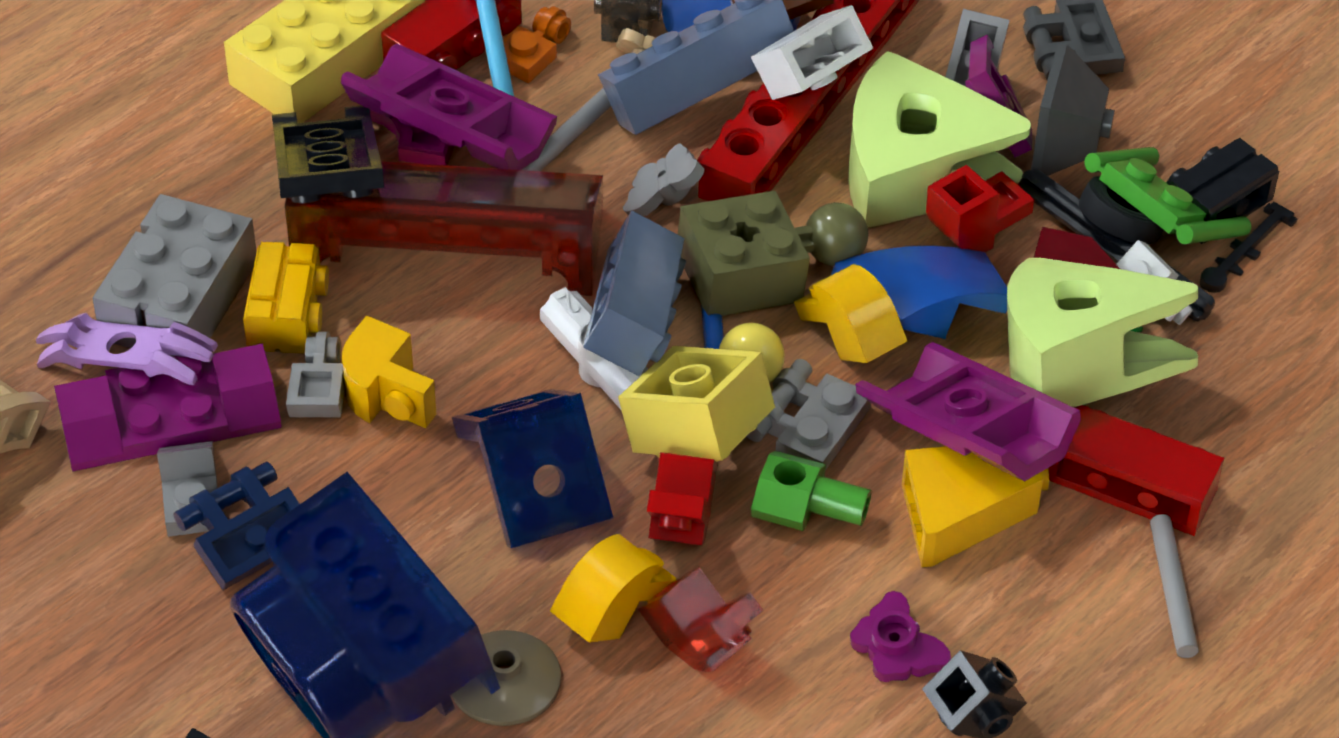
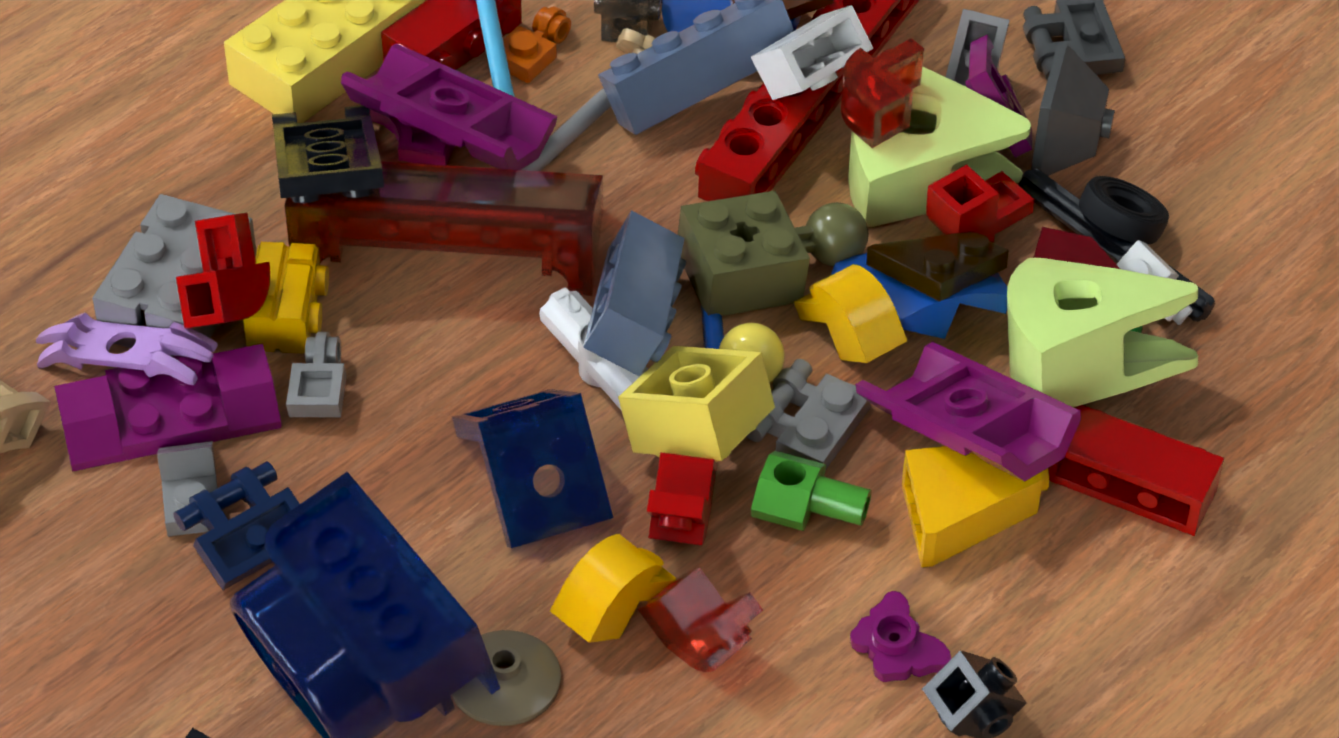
yellow brick [342,315,437,428] -> none
light grey animal [623,143,704,217] -> none
bright green plate [1084,147,1252,244] -> none
light grey bar [1150,514,1199,658] -> none
black brick [1166,138,1280,244] -> none
black piece [1200,202,1298,293] -> none
none -> red brick [176,212,270,328]
none -> clear red brick [841,38,924,148]
none -> dark brown wing [866,232,1009,302]

